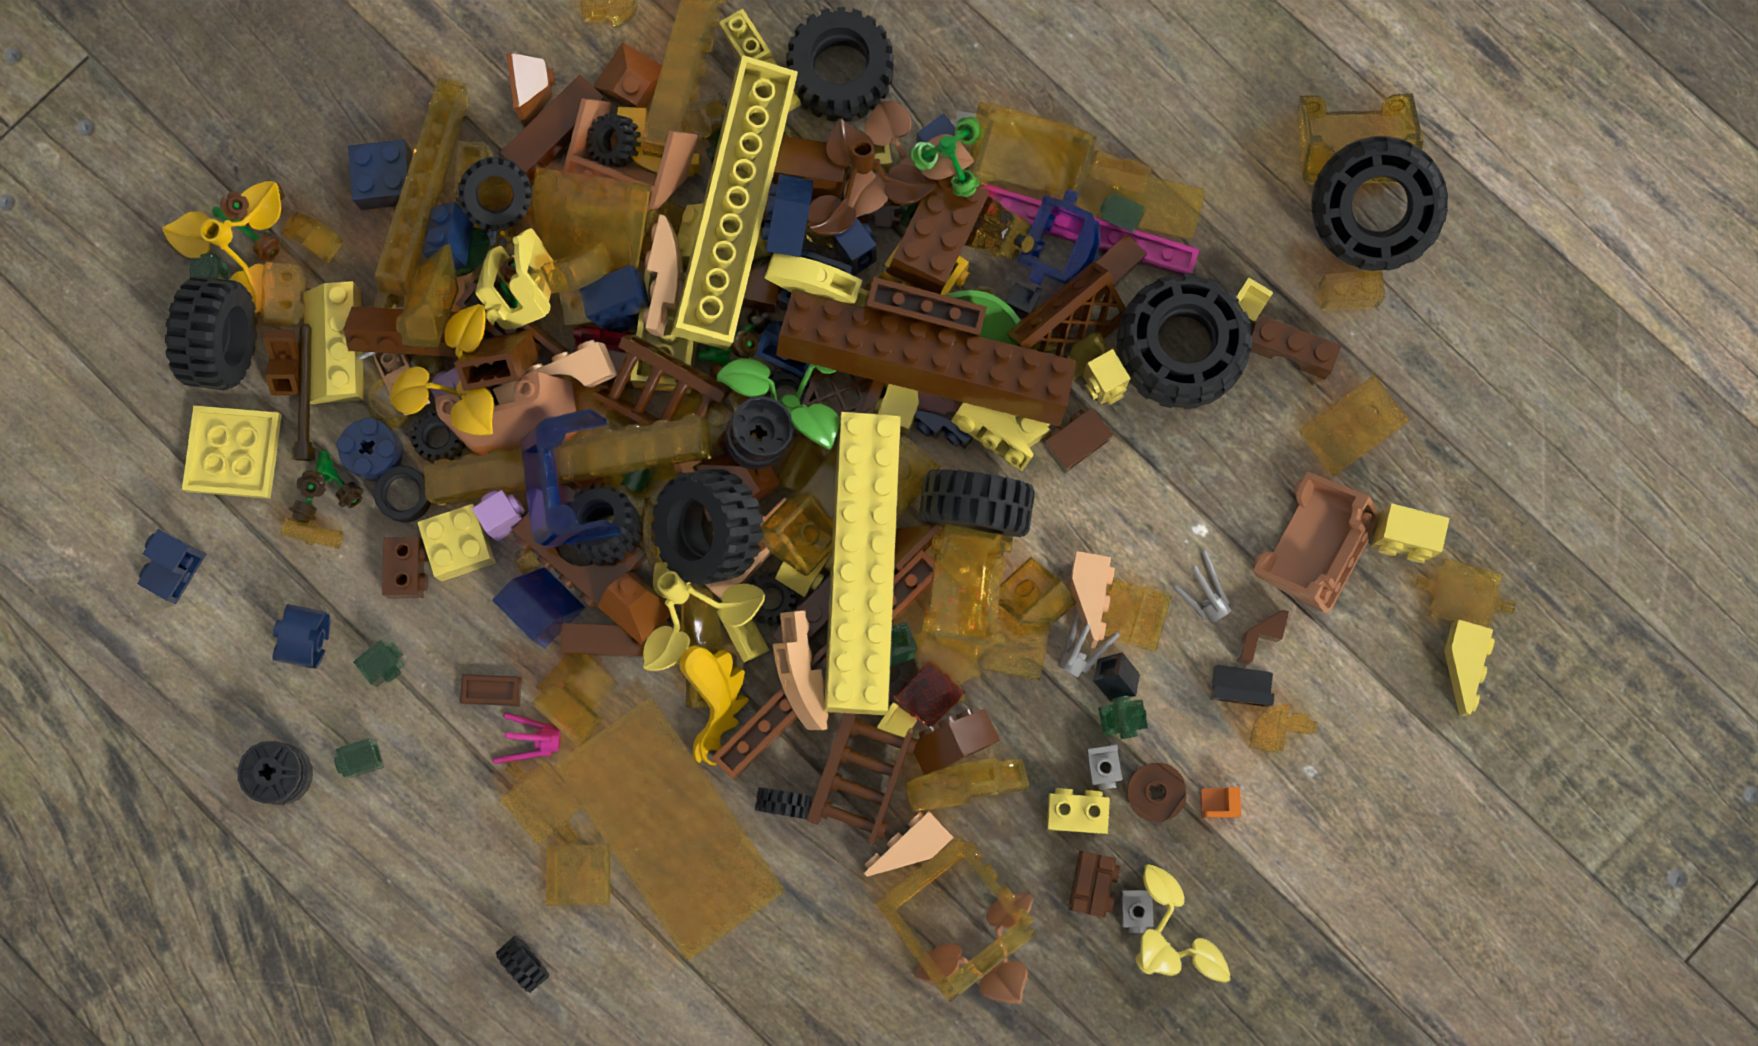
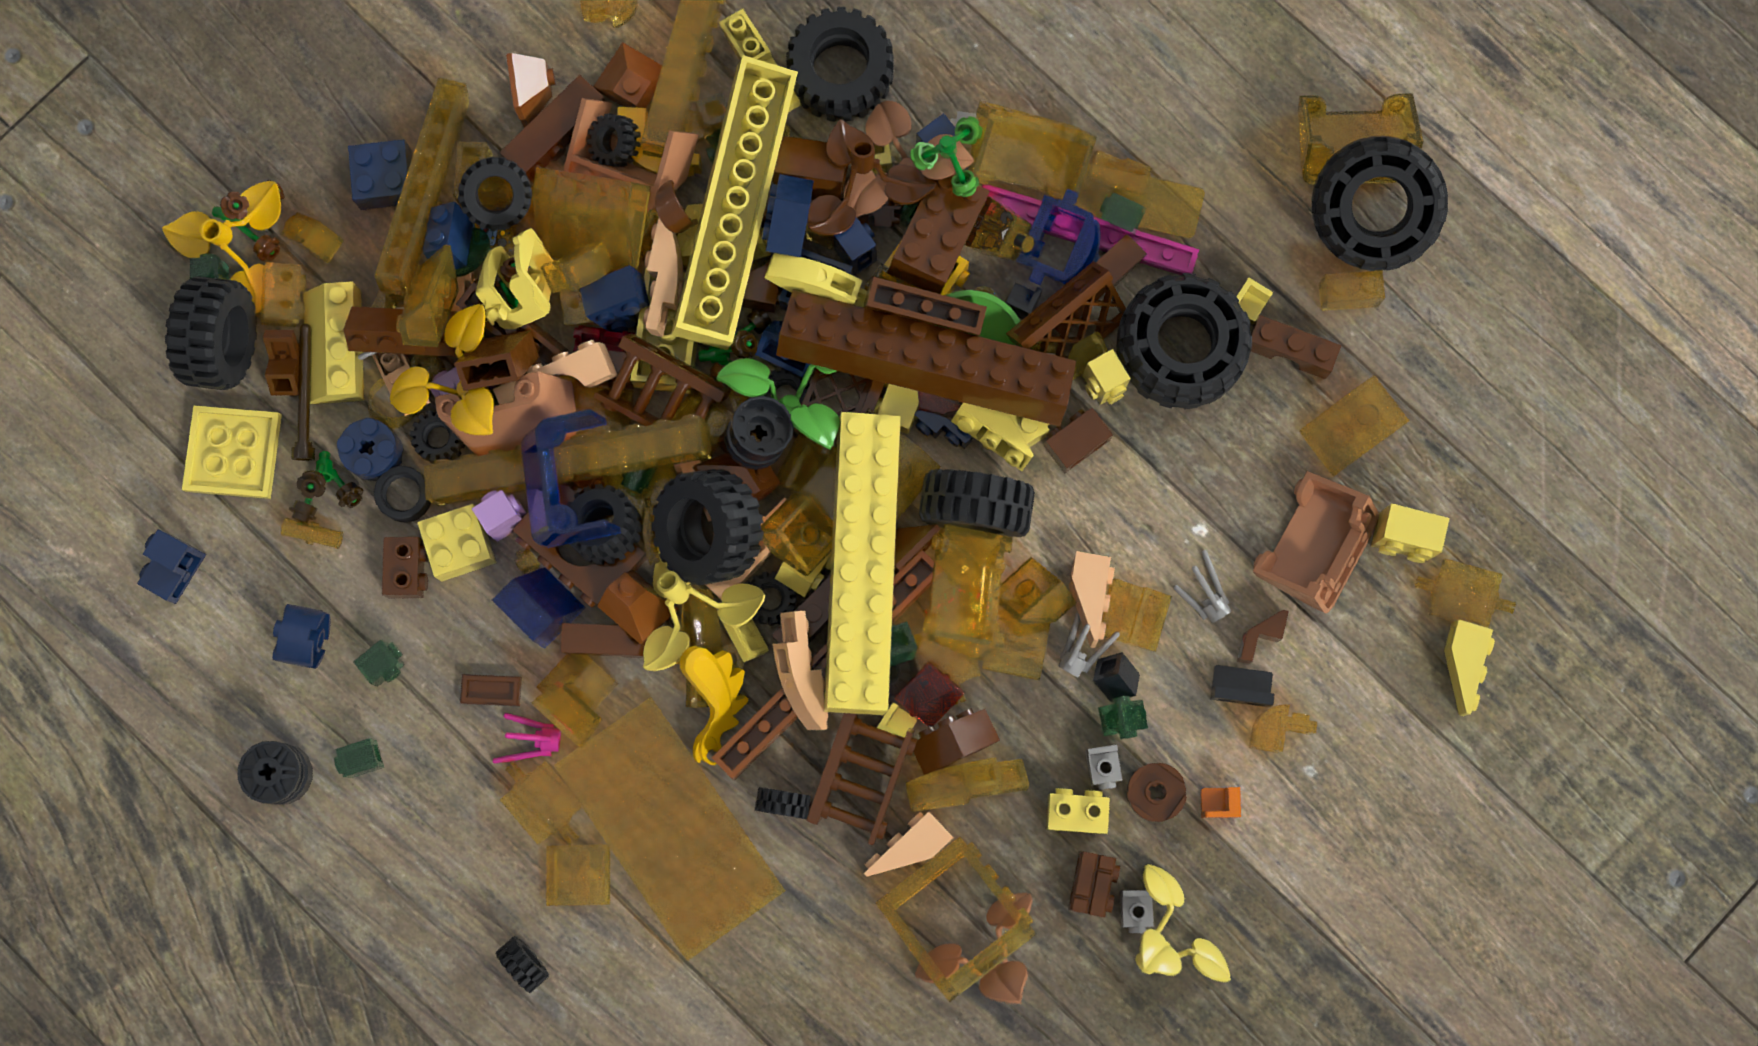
none -> reddish brown helmet [655,180,698,234]

